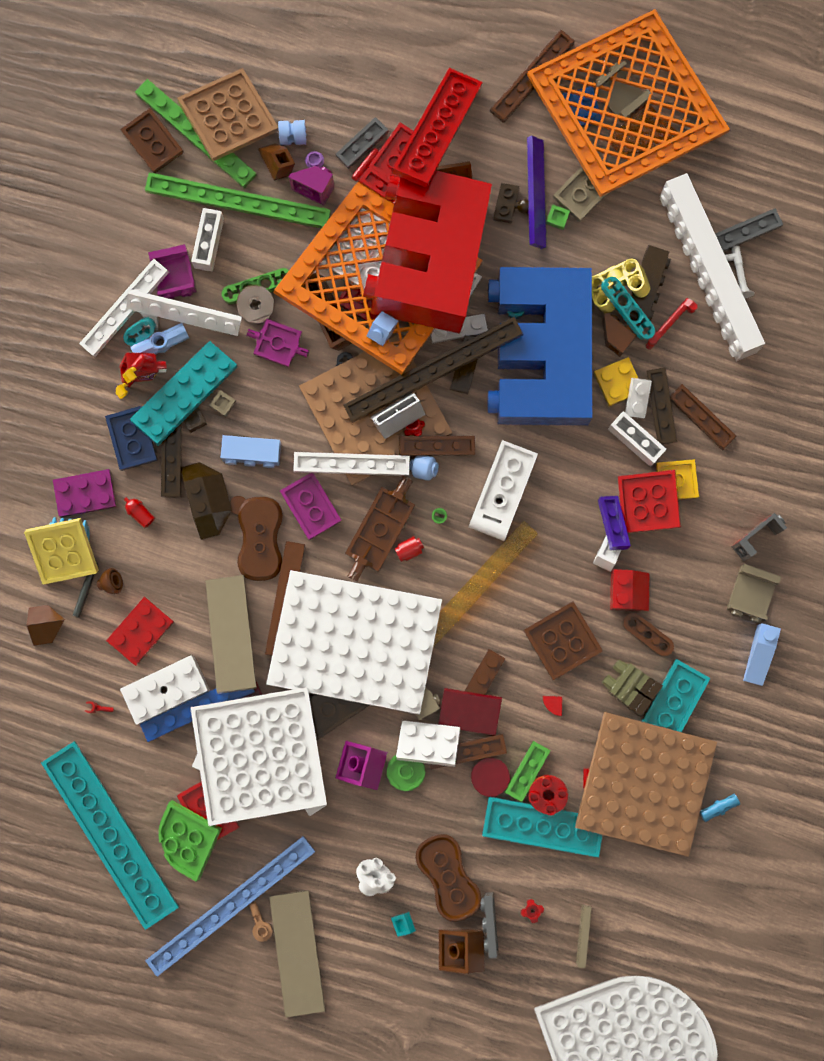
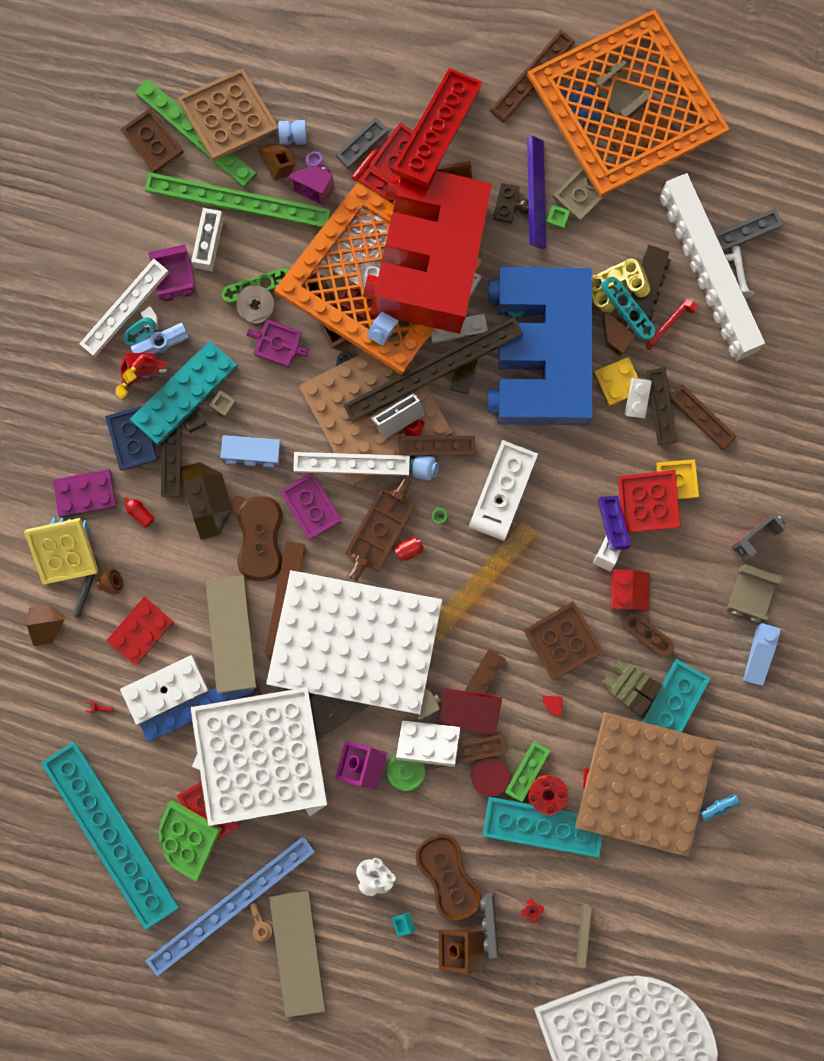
white plate [126,289,242,336] -> none
white brick [608,411,666,467] -> none

